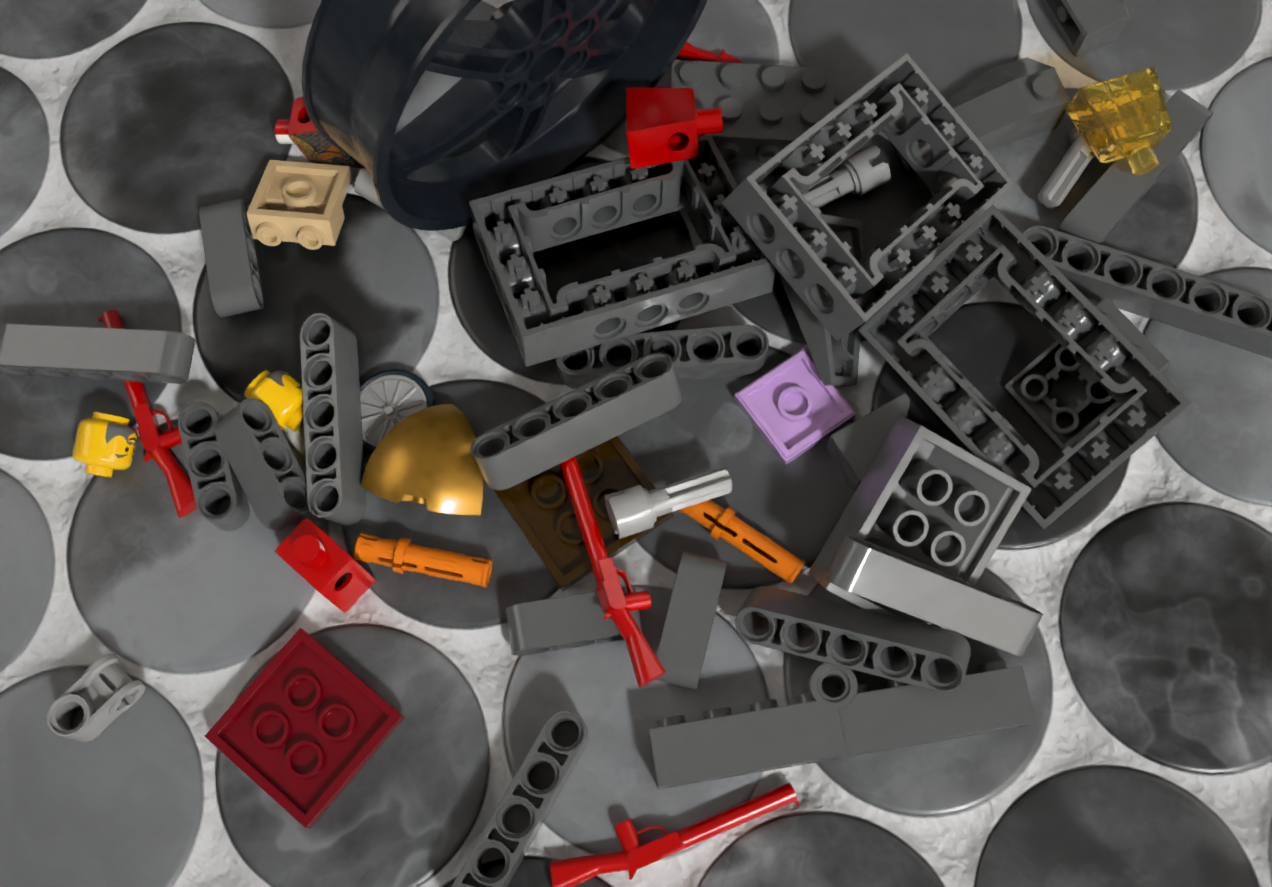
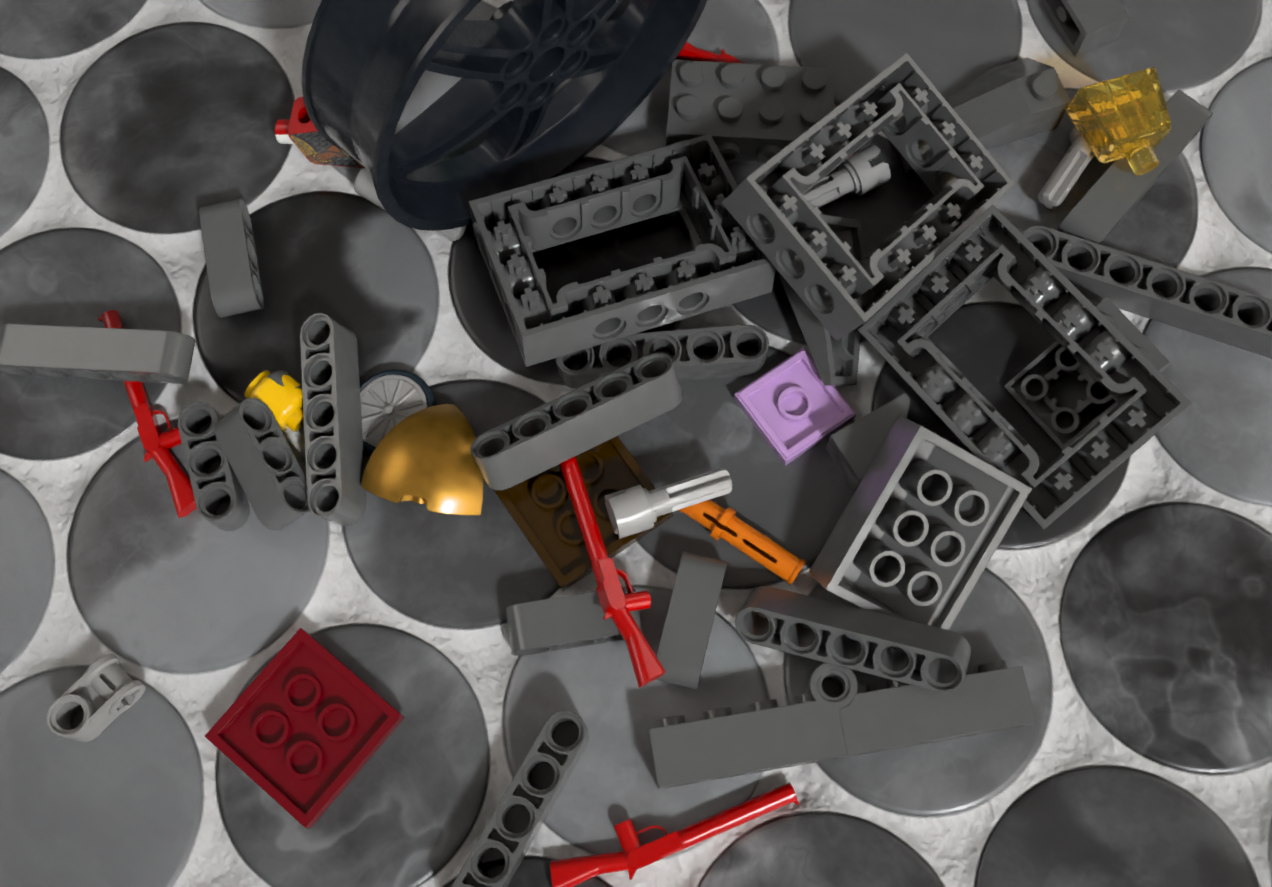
yellow head [72,412,138,478] -> none
tan plate [246,160,352,250] -> none
red torso [275,517,376,613] -> none
orange pin [354,533,493,588] -> none
red torso [626,88,723,169] -> none
beam [825,534,1043,657] -> none

